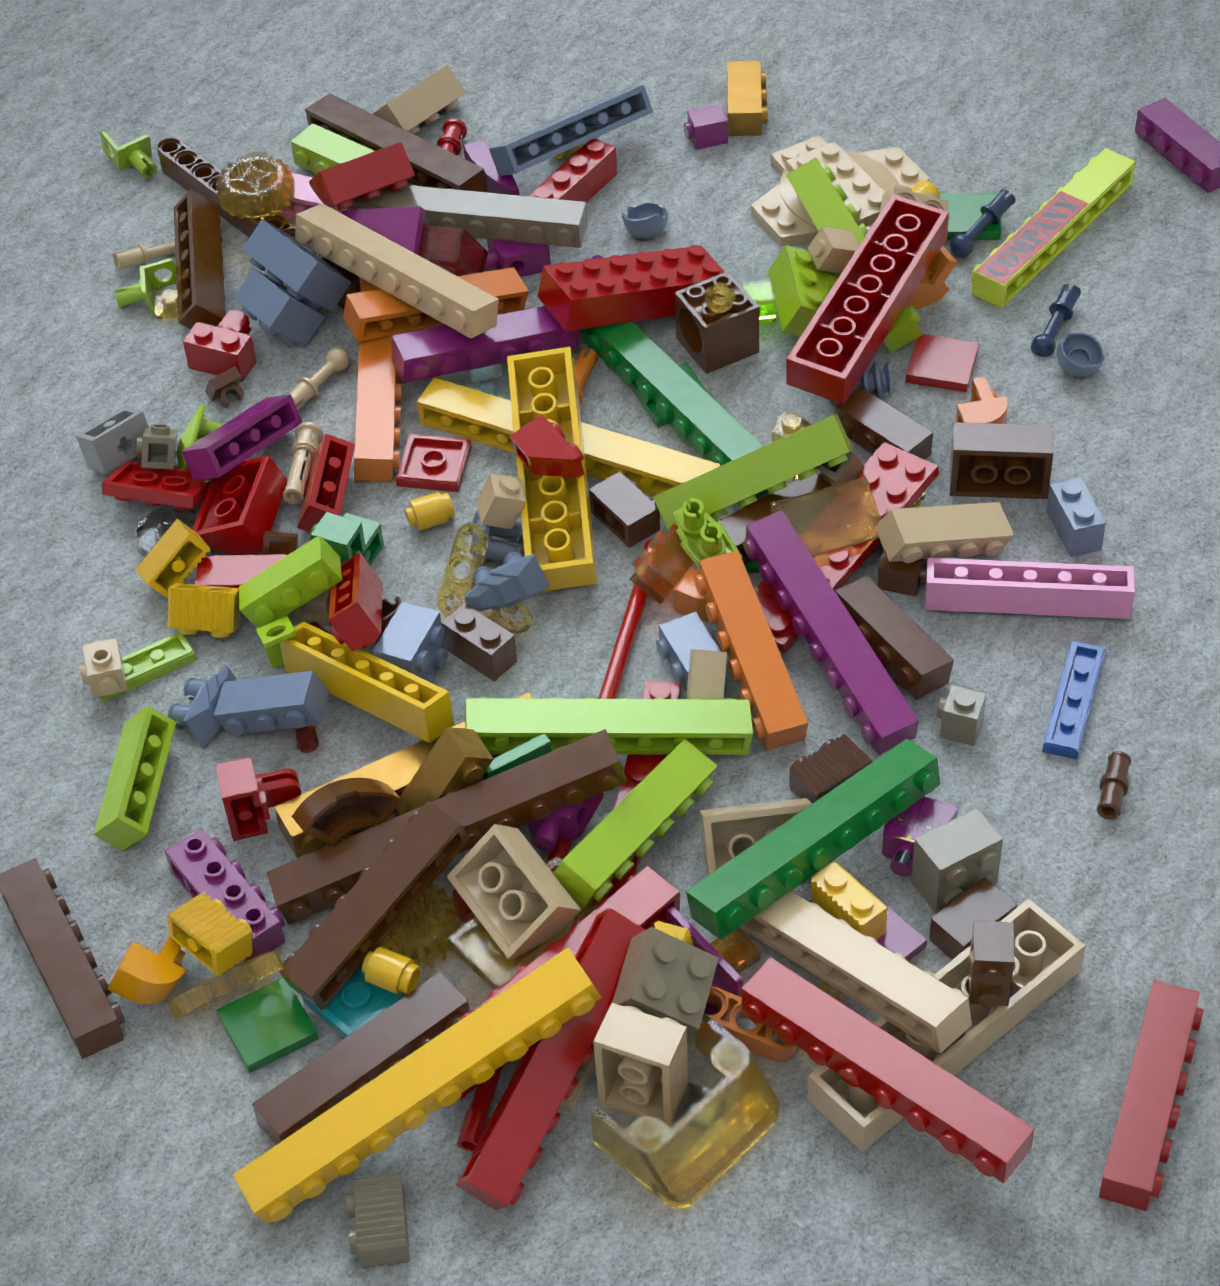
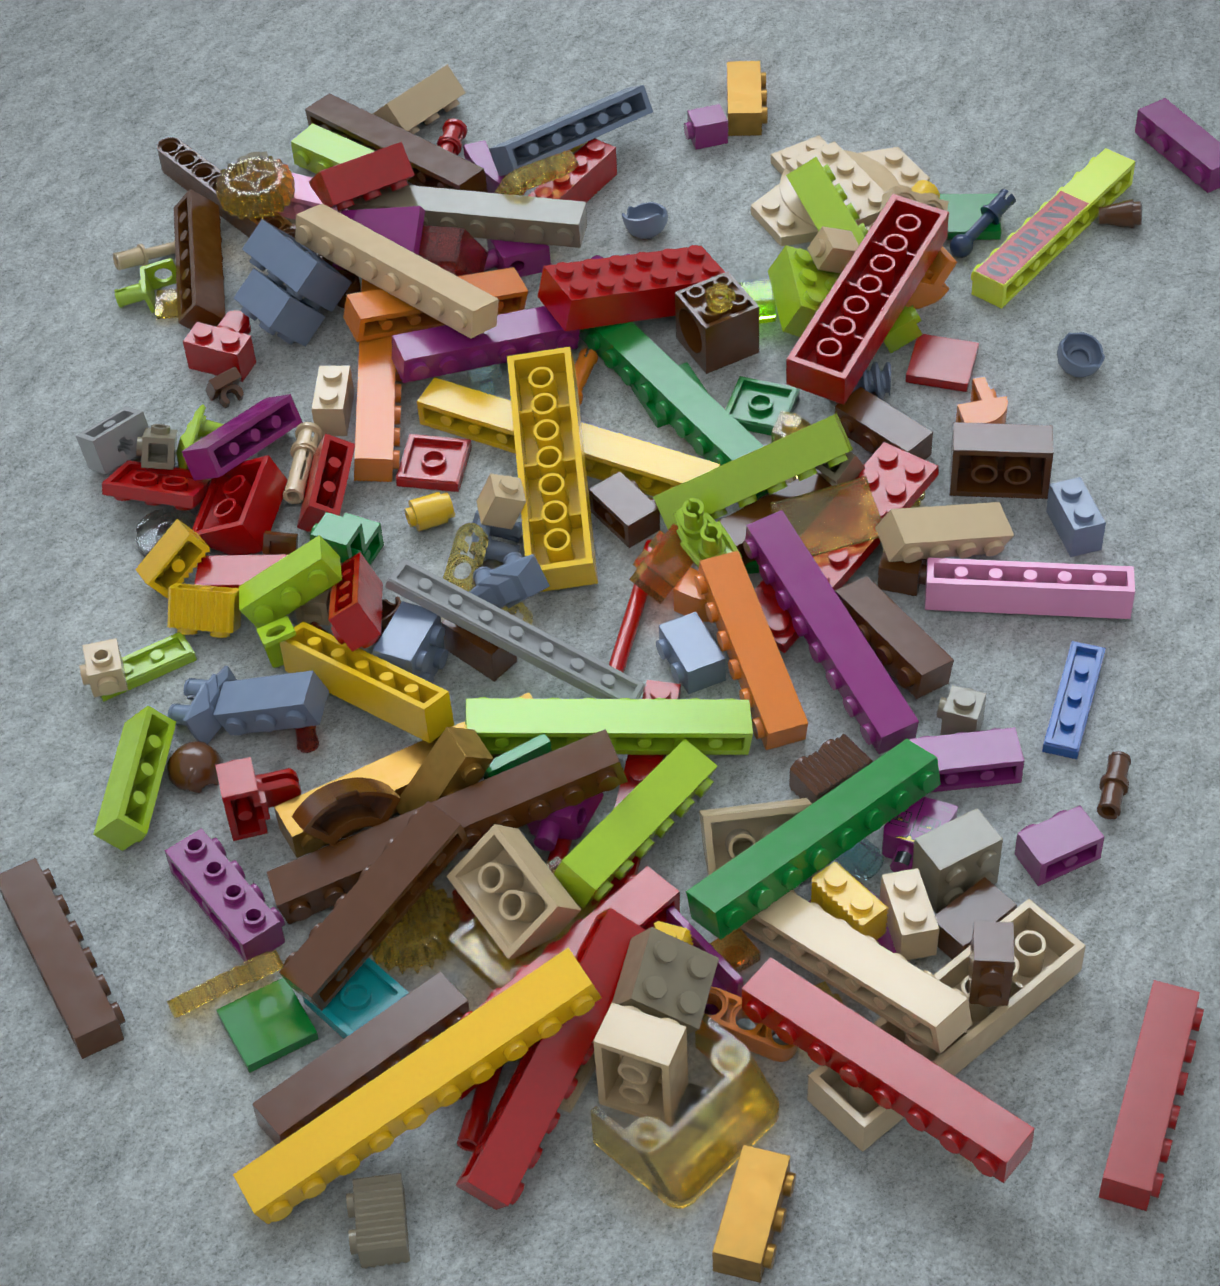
lime bracket [100,131,157,178] -> none
light orange brick [107,936,187,1005] -> none
yellow brick [167,892,253,976] -> none
tan pin [288,348,350,411] -> none
yellow brick [362,947,422,995] -> none
red slope [510,414,584,478] -> none
tan tile [687,649,727,699] -> none
dark blue pin [1031,284,1081,357] -> none
none -> reddish brown hair [167,741,224,793]
none -> tan brick [312,365,354,436]
none -> light grey tile [385,558,646,699]
none -> clear yellow beam [494,150,579,196]
none -> brick [712,1145,796,1283]
none -> green tile [725,376,800,438]
none -> clear light blue brick [835,838,884,880]
none -> tan brick [879,868,939,960]
none -> brick [909,727,1024,793]
none -> brick [1014,805,1105,886]
none -> reddish brown cone [1099,199,1142,228]

